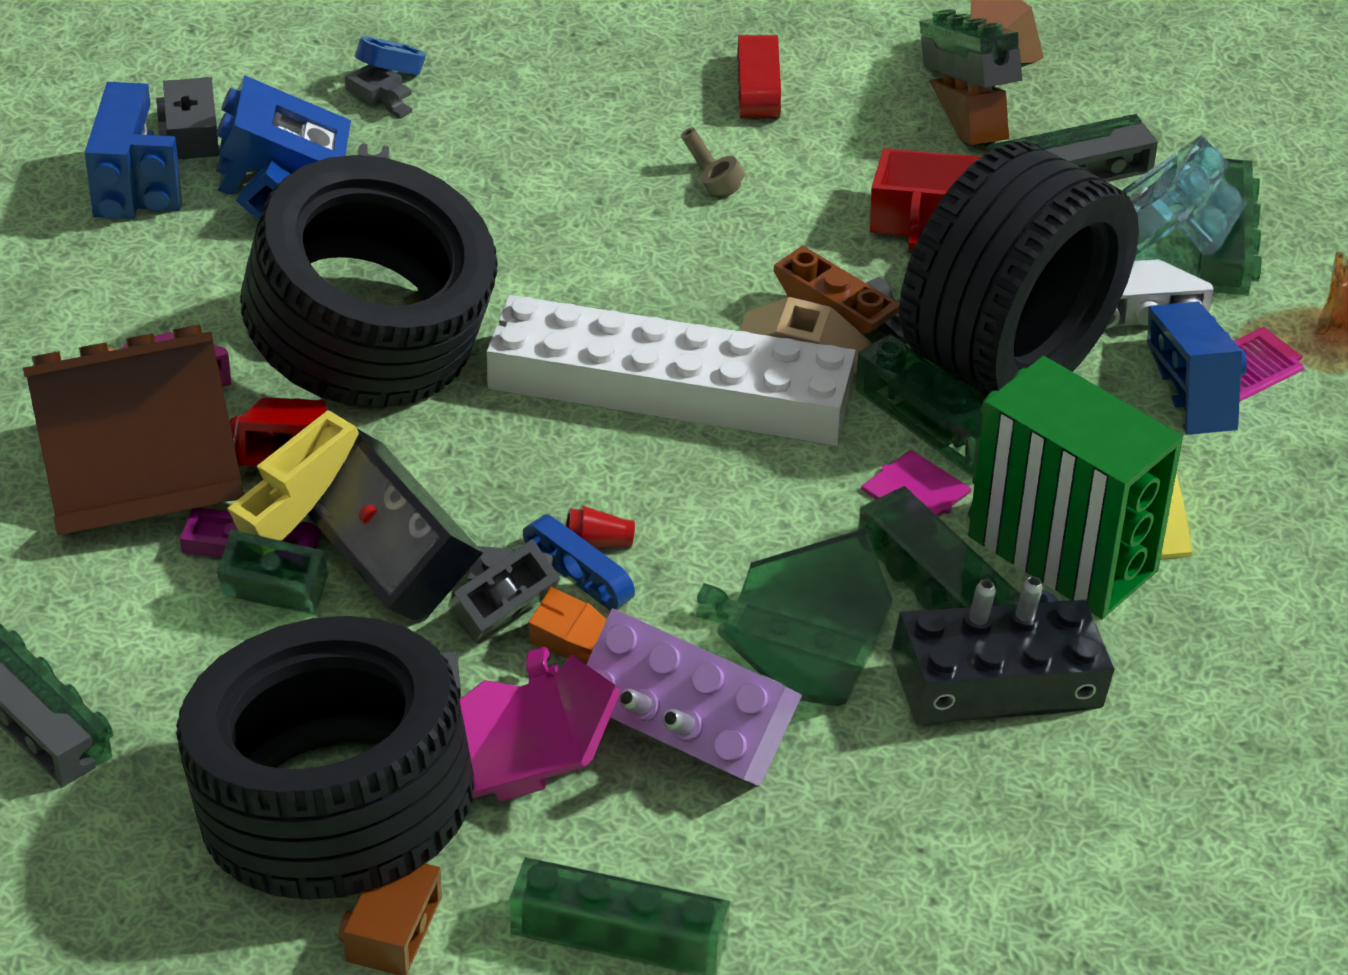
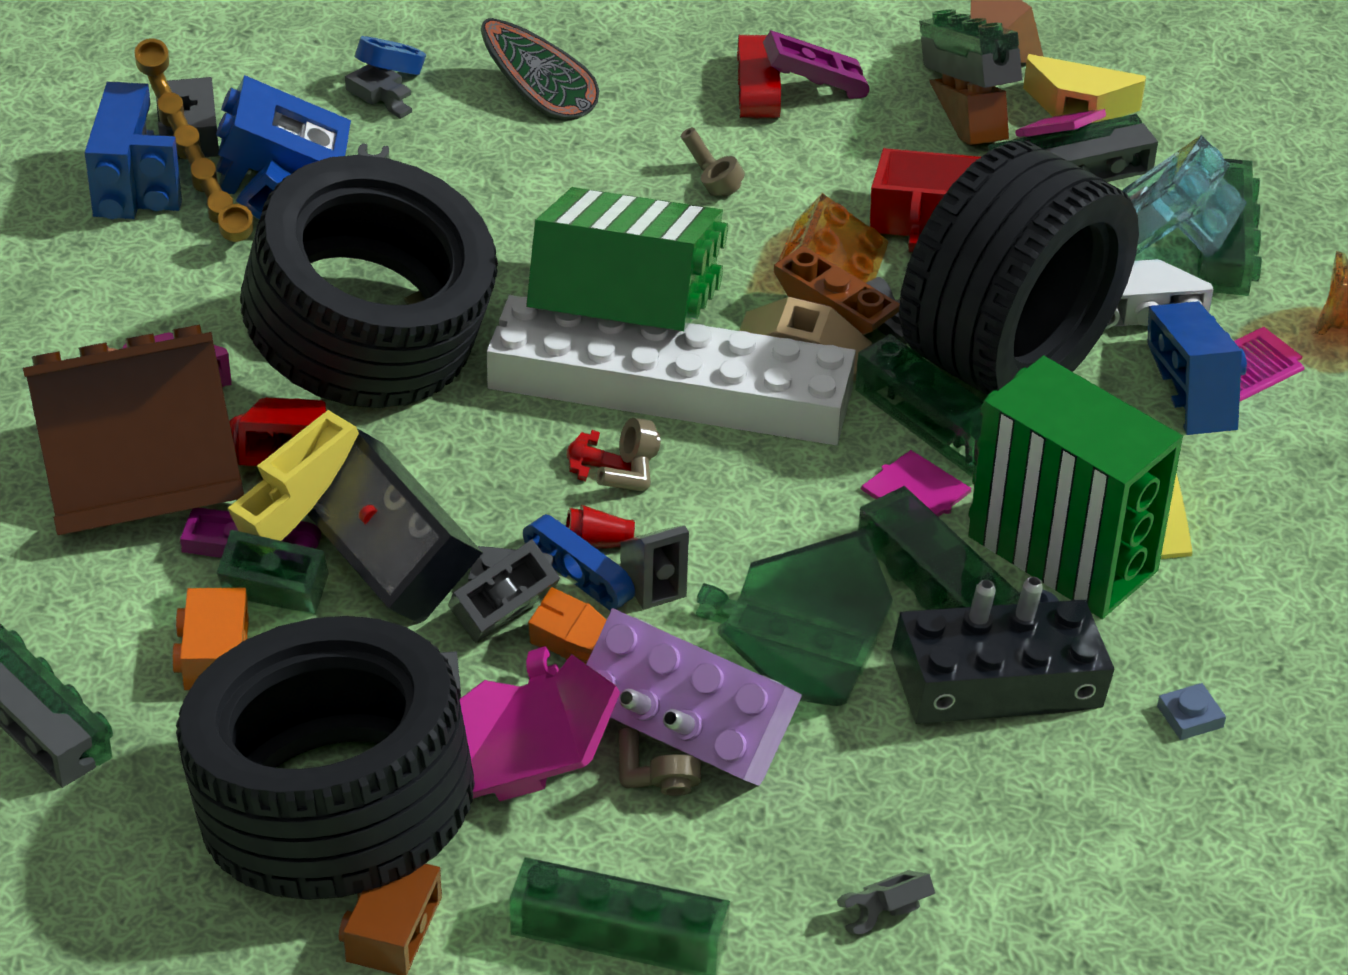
none -> pearl gold bar [134,38,253,242]
none -> orange brick [173,588,249,690]
none -> shield [481,18,600,121]
none -> green brick [526,187,728,331]
none -> red piece [566,430,631,482]
none -> dark tan plate [597,418,661,492]
none -> dark tan plate [619,728,701,796]
none -> dark grey slope [620,525,689,610]
none -> magenta plate [763,30,870,99]
none -> clear orange bracket [778,193,888,283]
none -> dark grey plate [837,870,936,934]
none -> dark pink window [1015,109,1106,137]
none -> light yellow slope [1023,54,1146,126]
none -> sand blue plate [1157,683,1226,740]

